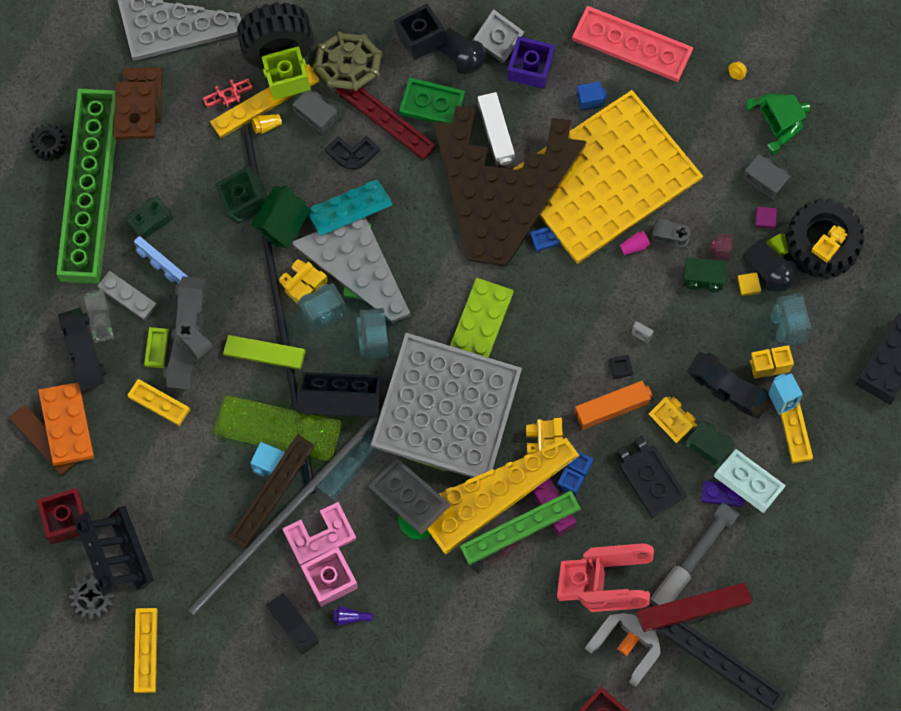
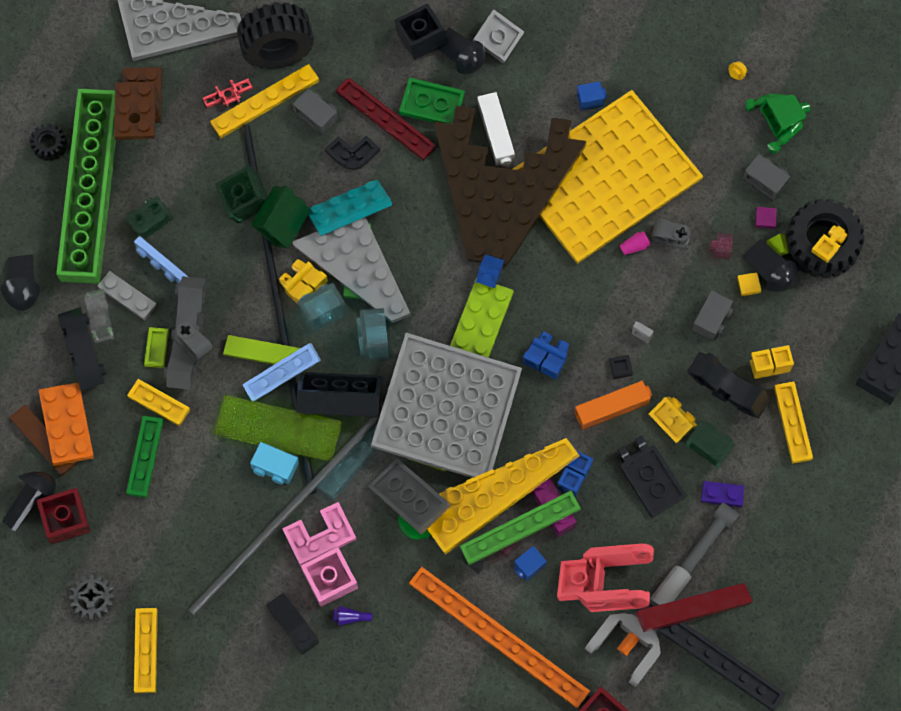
black fence [75,506,154,596] -> none
dark brown tile [229,434,315,549] -> none
yellow cone [252,114,282,134] -> none
lime brick [262,46,311,100] -> none
olive plate [312,31,383,91] -> none
dark purple brick [507,36,555,89] -> none
yellow hips [526,418,563,454] -> none
blue plate [530,227,561,252] -> none
coral plate [572,6,693,82] -> none
dark green brick [683,257,726,292] -> none
light aqua plate [714,449,786,513] -> none
medium azure brick [768,373,803,415] -> none
clear light blue brick [771,293,812,347] -> none
none -> black piece [1,254,40,311]
none -> black piece [3,471,56,531]
none -> green plate [126,416,164,498]
none -> light blue plate [242,343,321,402]
none -> orange plate [409,567,590,709]
none -> blue brick [476,254,504,288]
none -> blue brick [514,546,547,581]
none -> blue hips [523,331,569,380]
none -> dark grey brick [692,291,734,341]

